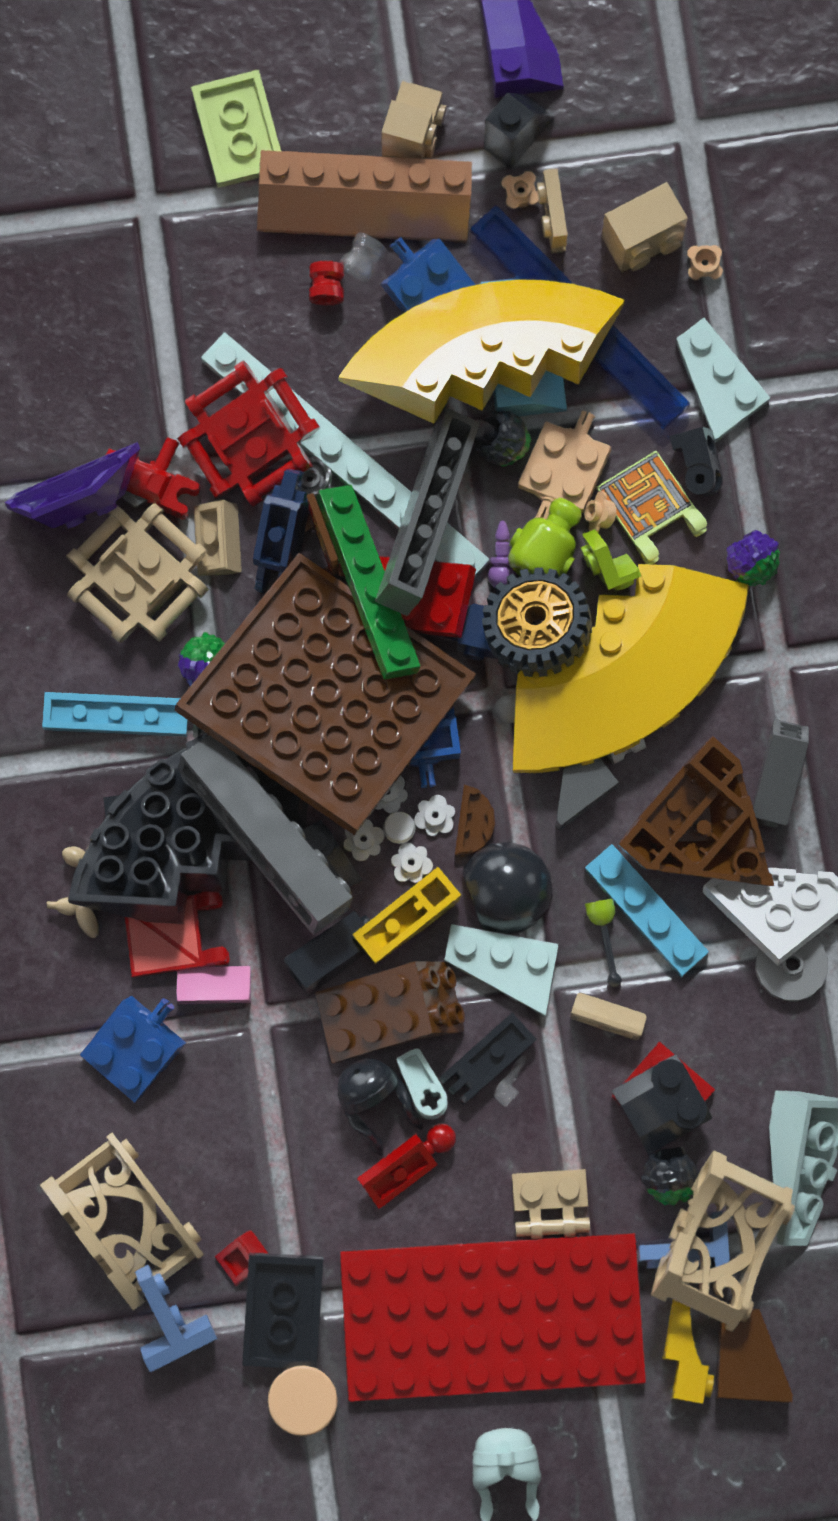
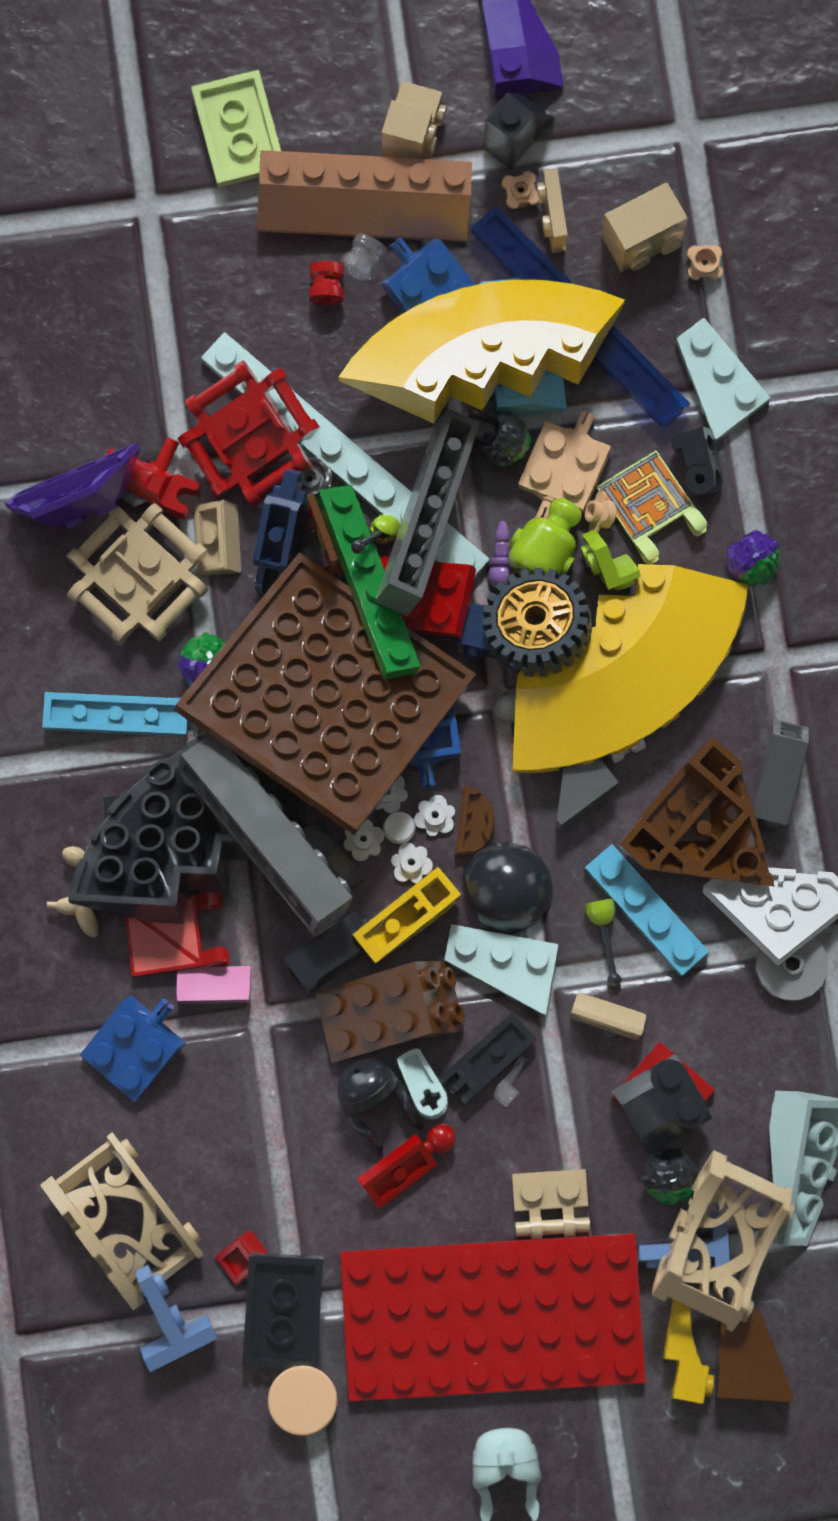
none -> lime hinge [351,514,400,554]

